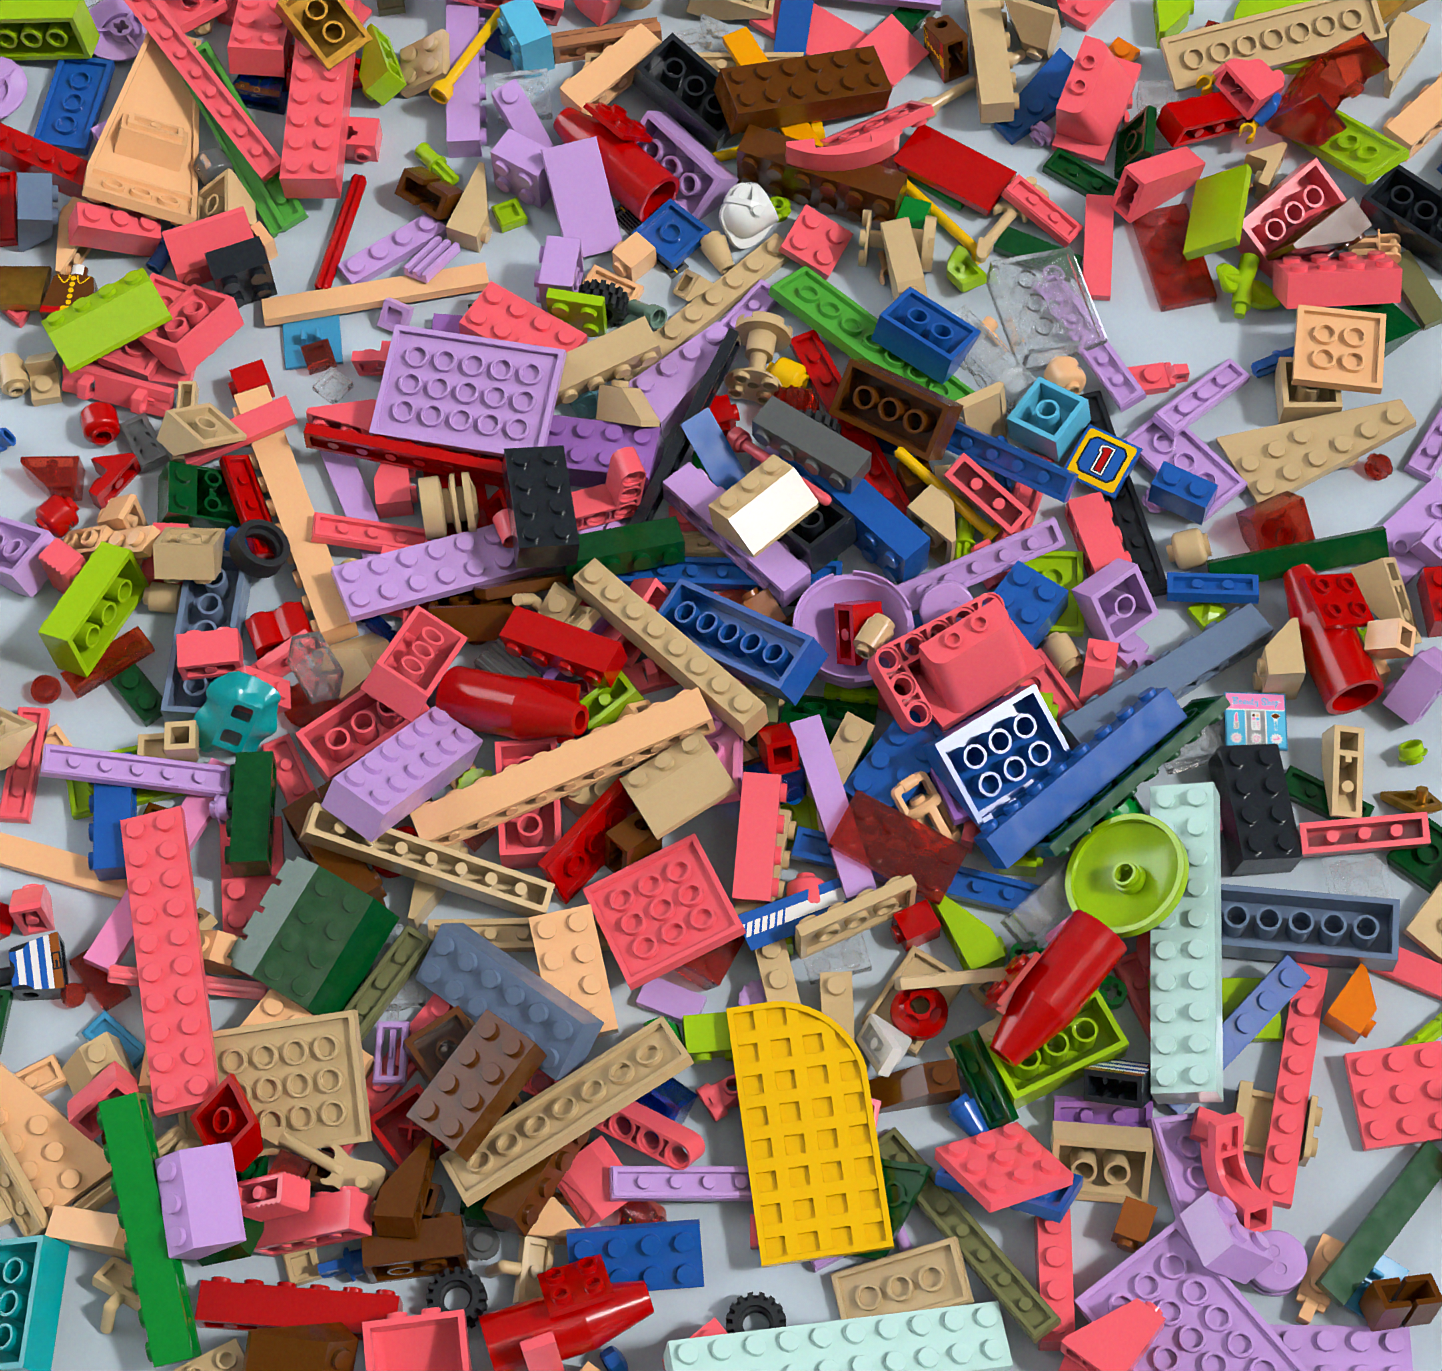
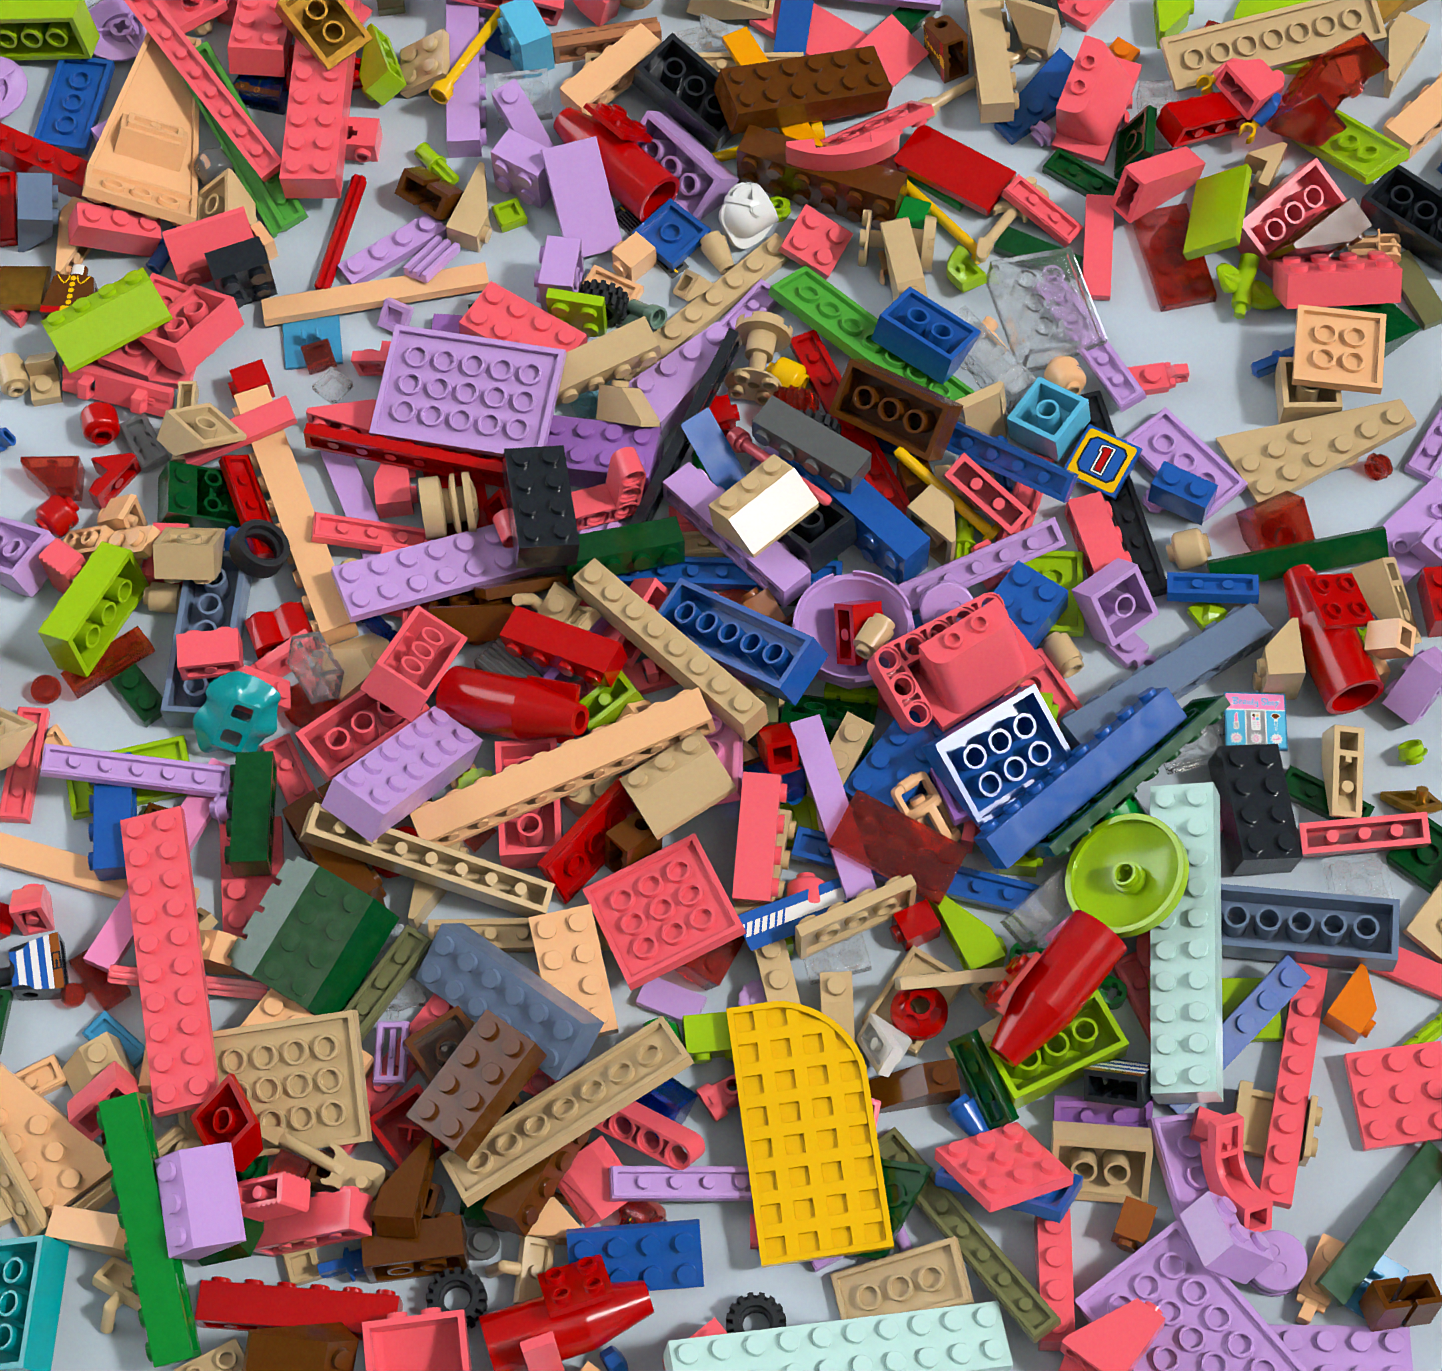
tan brick [137,720,199,762] -> none
coral slope [1078,638,1119,707] -> none
lavender tile [1152,358,1251,438] -> none

